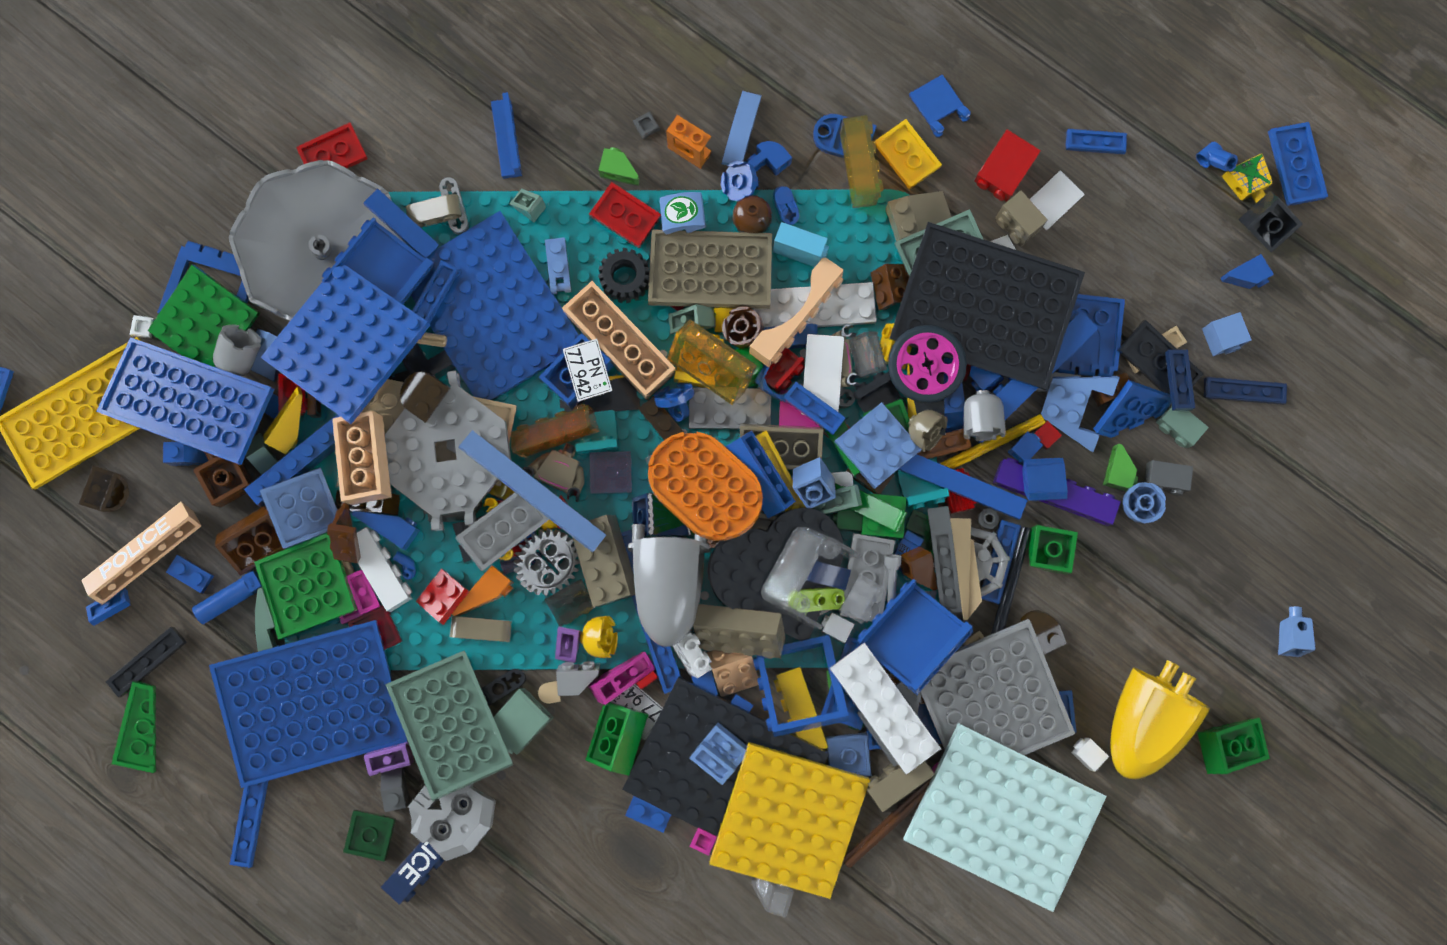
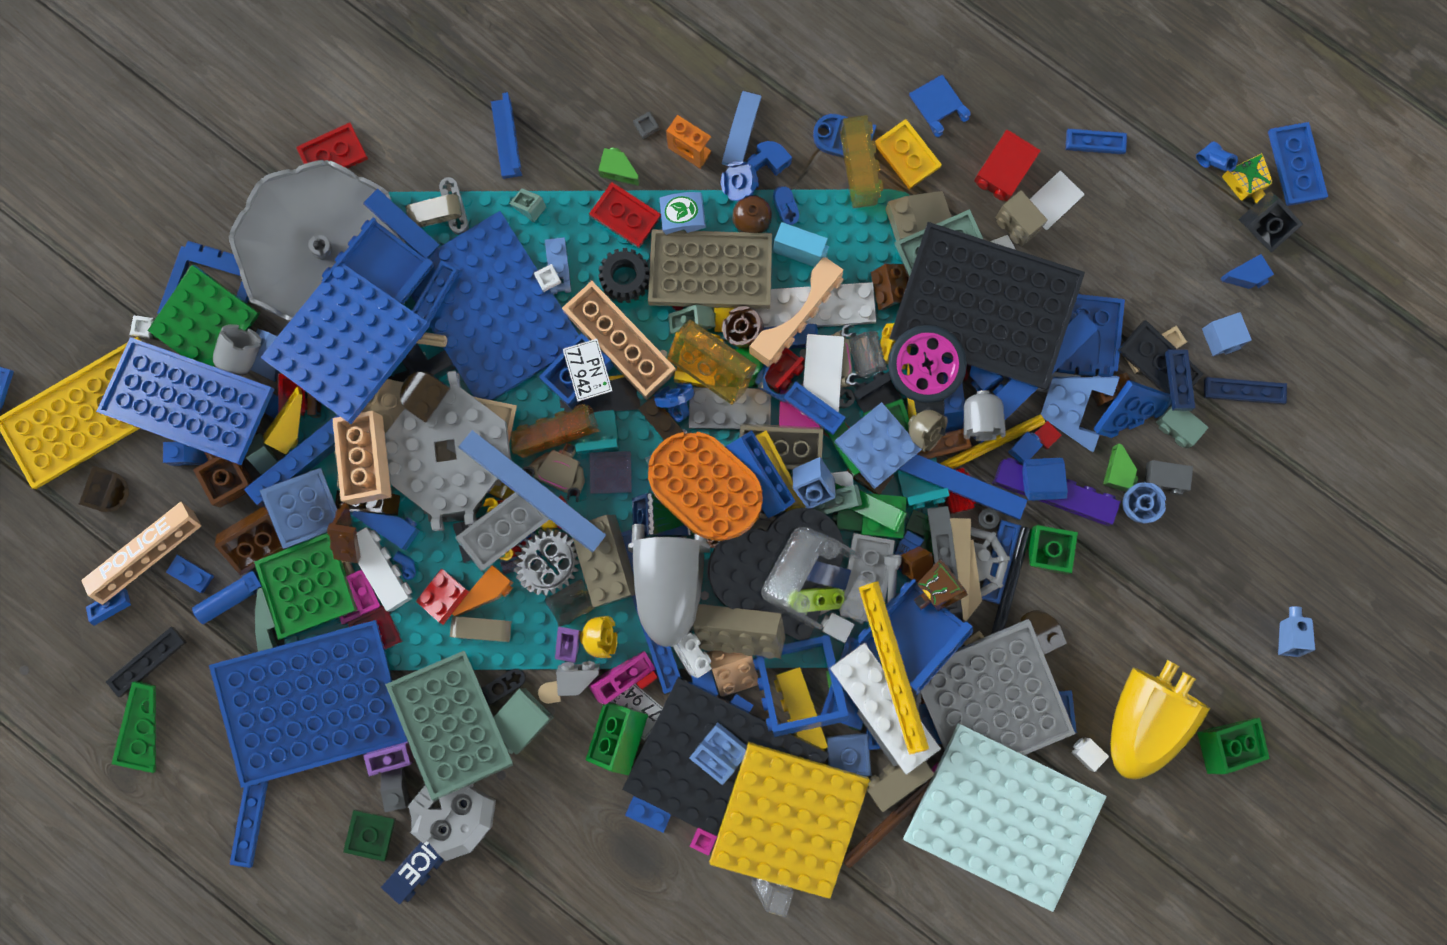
none -> white tile [534,264,561,292]
none -> yellow tile [859,581,929,755]
none -> reddish brown torso [914,559,968,611]

